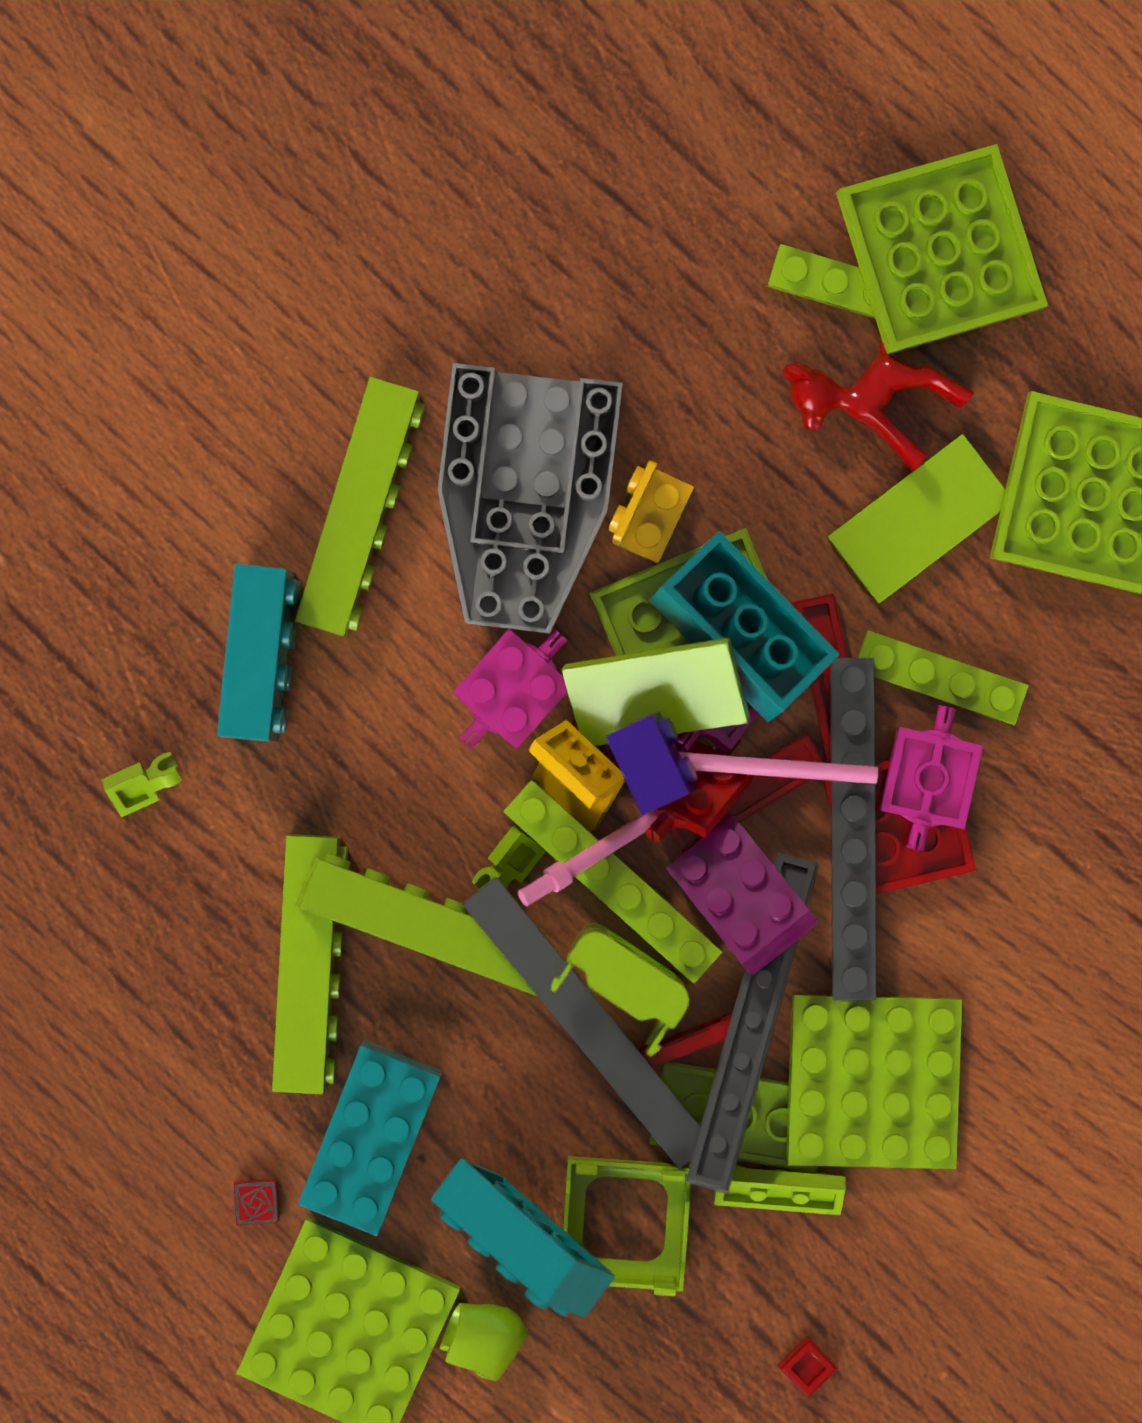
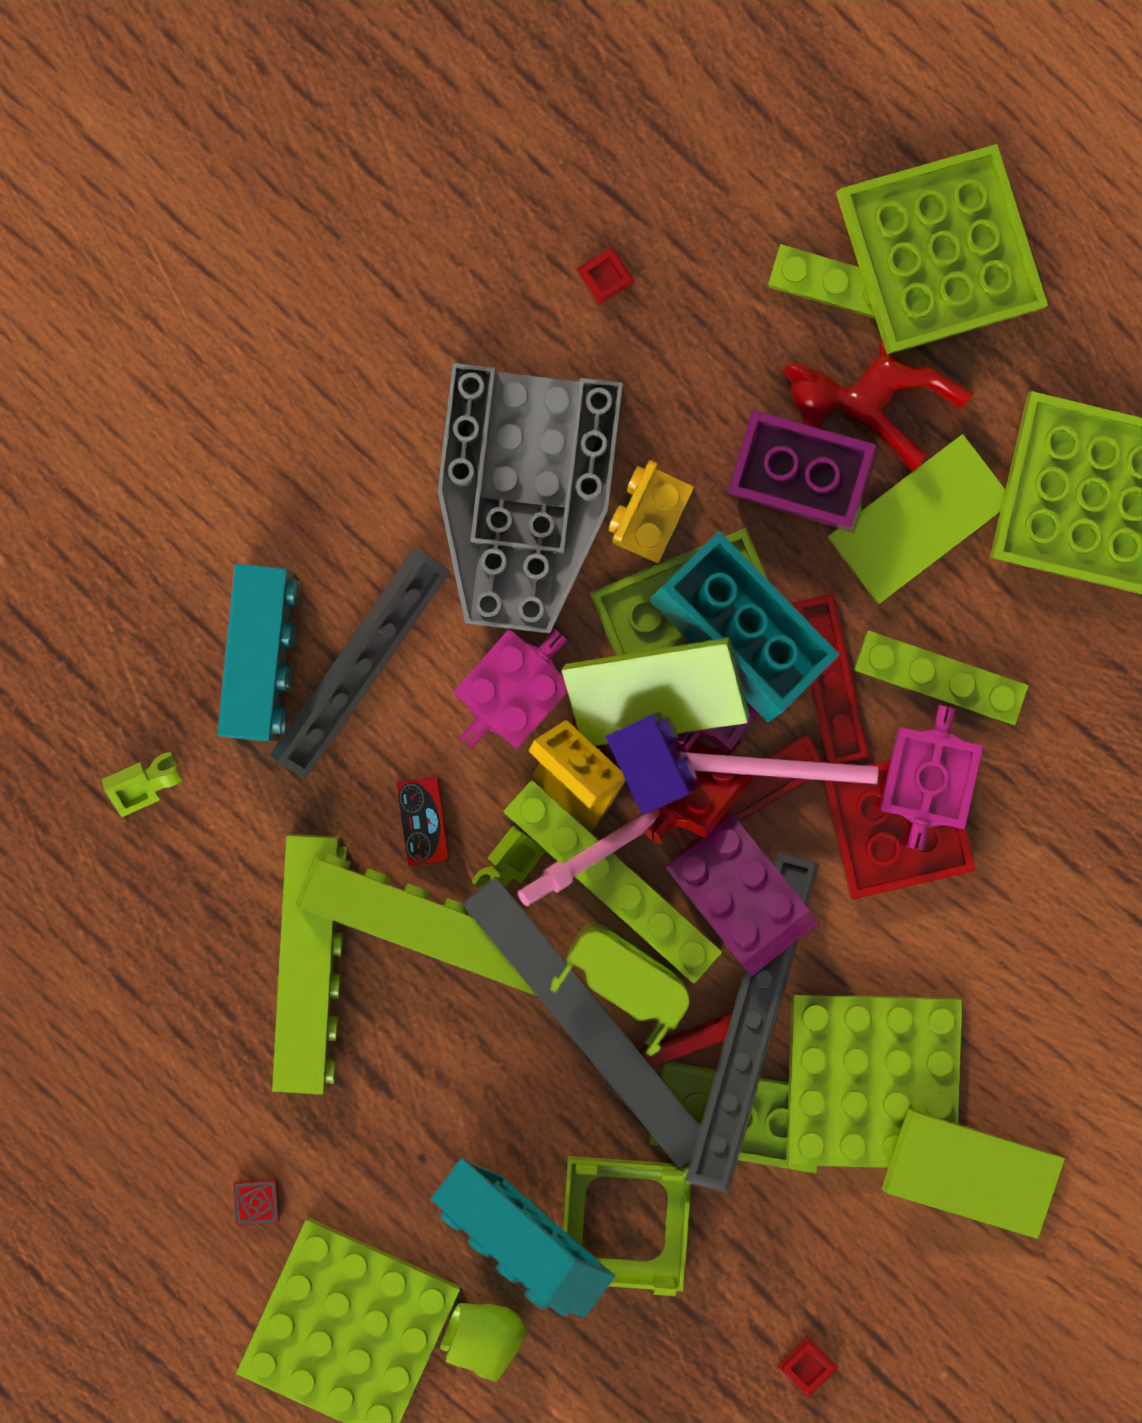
lime brick [295,377,426,637] -> none
teal brick [298,1040,443,1236] -> none
lime plate [714,1166,846,1215] -> none
dark grey plate [830,658,876,1000] -> none
none -> dark grey plate [269,546,451,779]
none -> slope [396,776,450,866]
none -> red tile [576,246,635,306]
none -> magenta brick [728,410,879,533]
none -> lime tile [881,1109,1065,1239]

